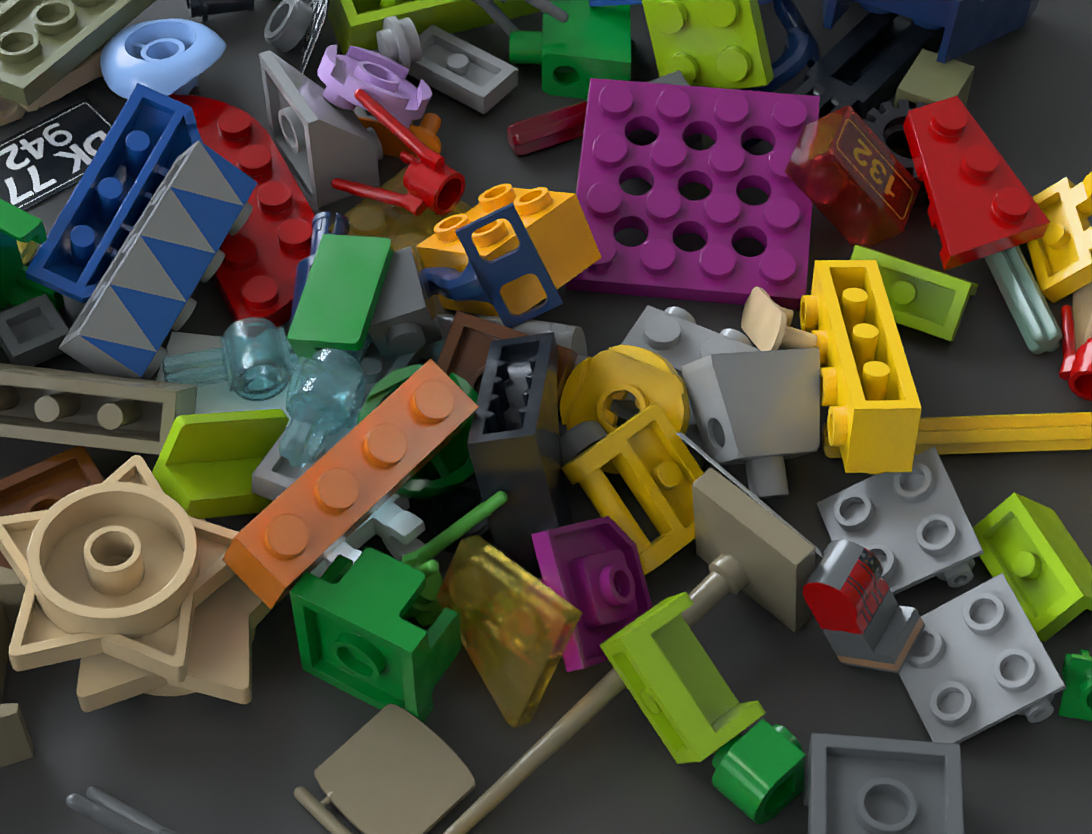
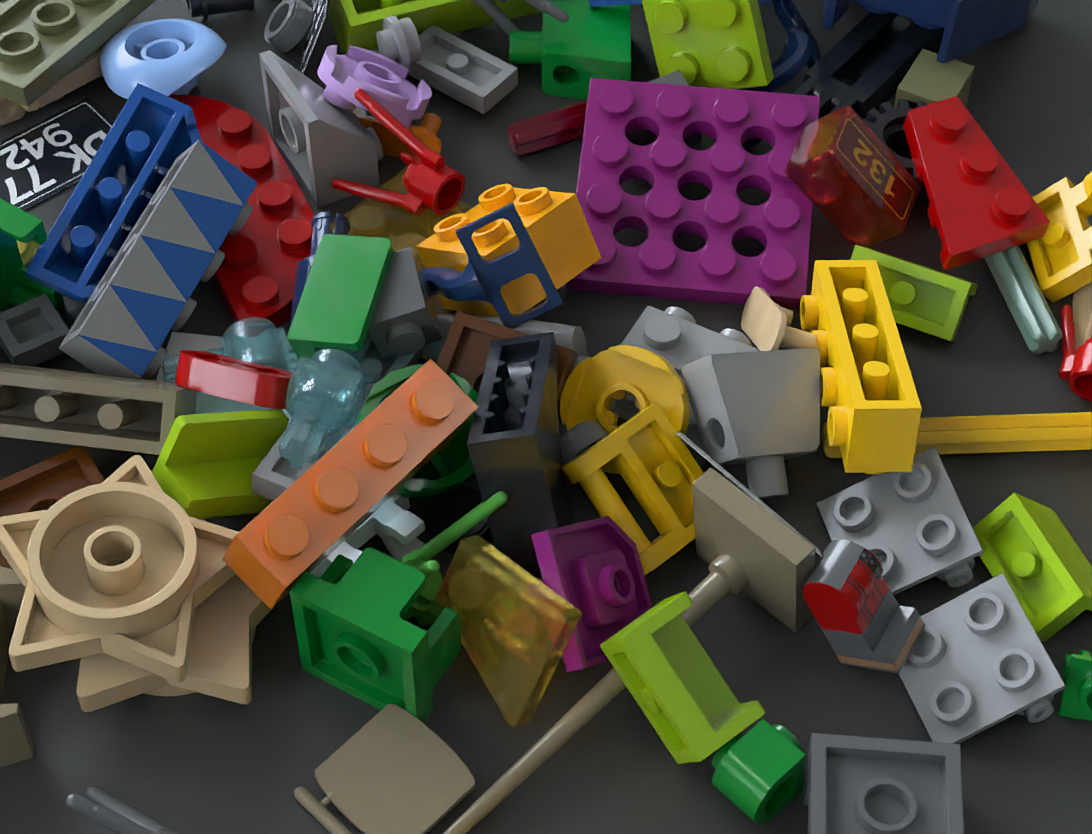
none -> red beam [175,350,297,409]

